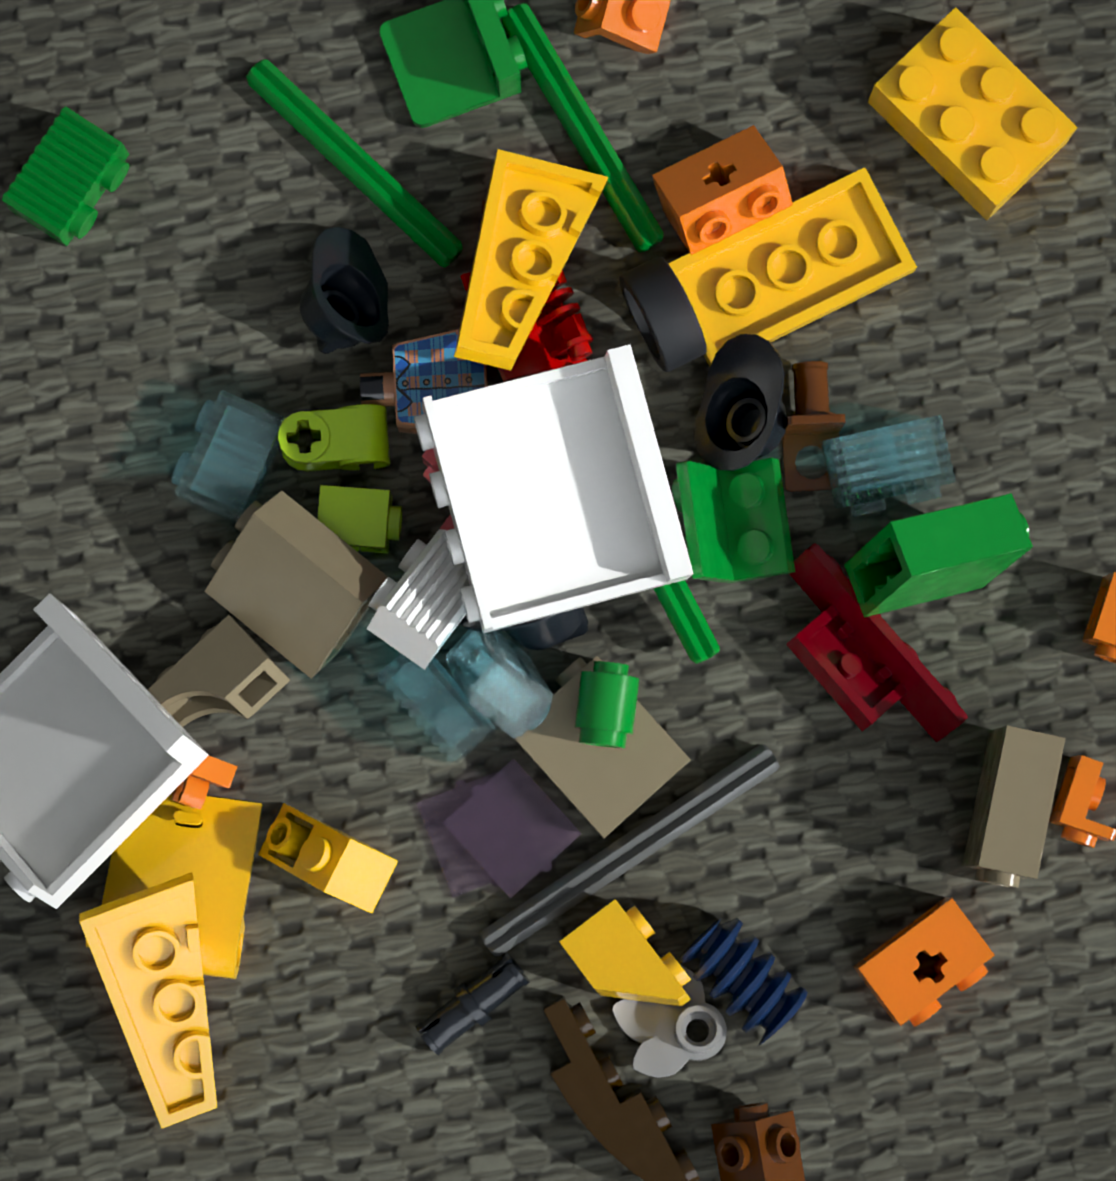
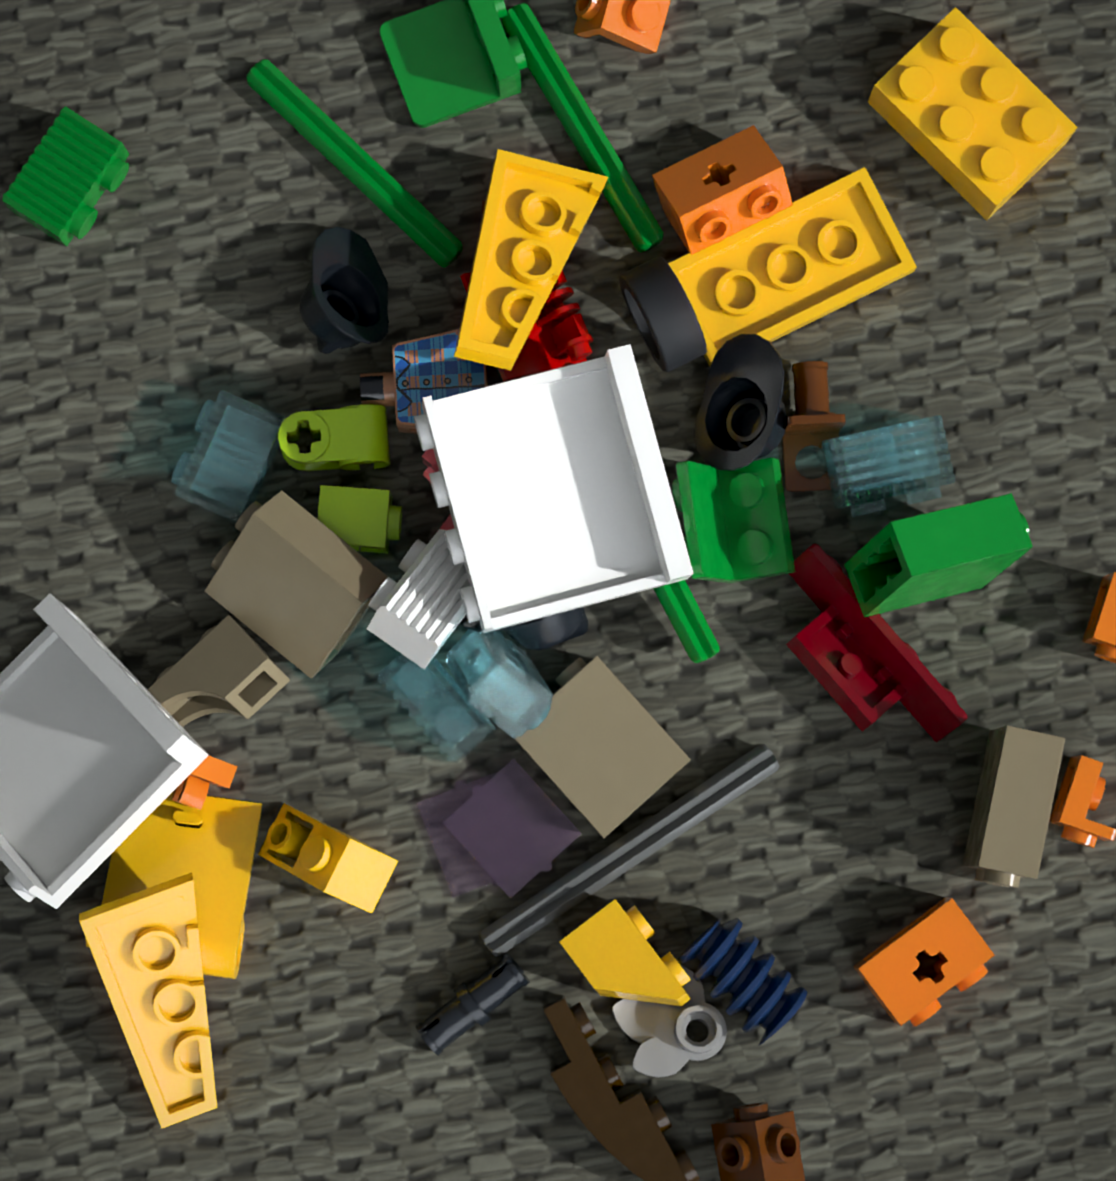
green brick [574,661,639,749] -> none

